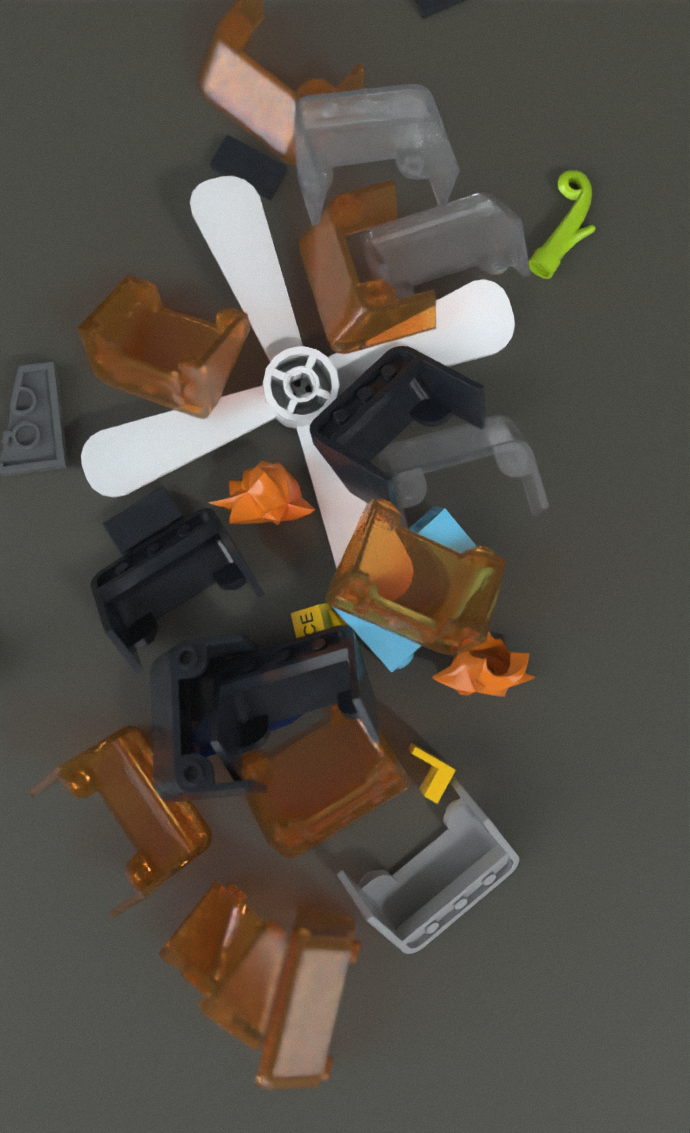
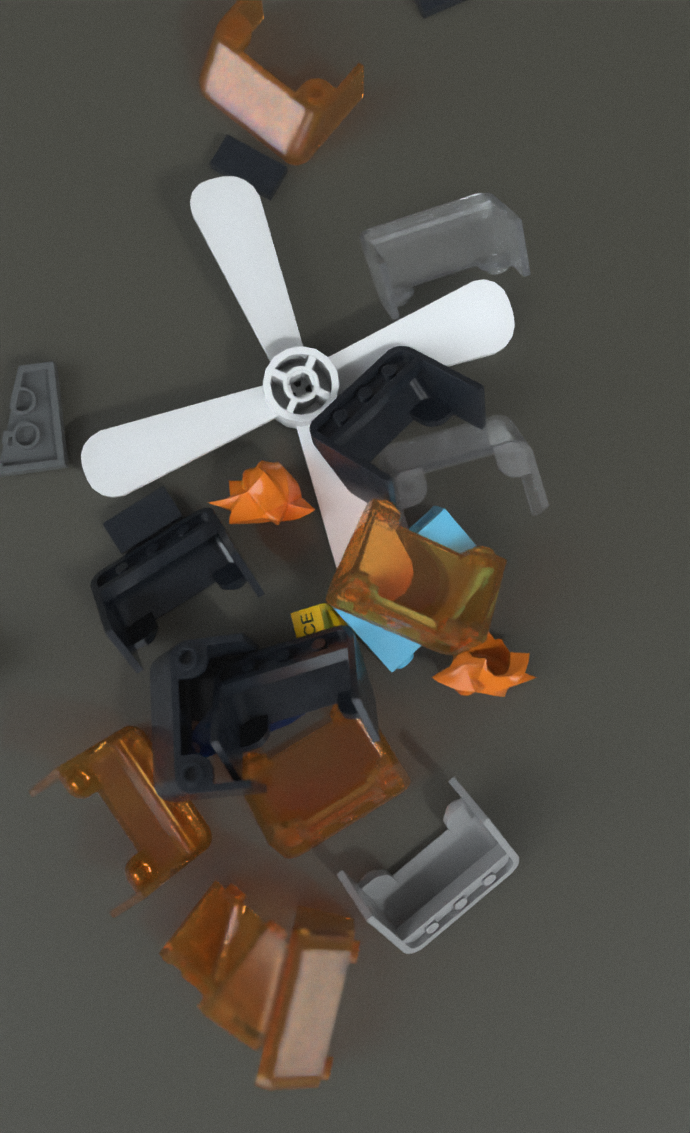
clear orange windscreen [77,275,250,419] -> none
clear windscreen [293,84,460,226] -> none
clear orange windscreen [299,179,436,354] -> none
yellow panel [408,742,456,804] -> none
lime plant [527,170,596,279] -> none

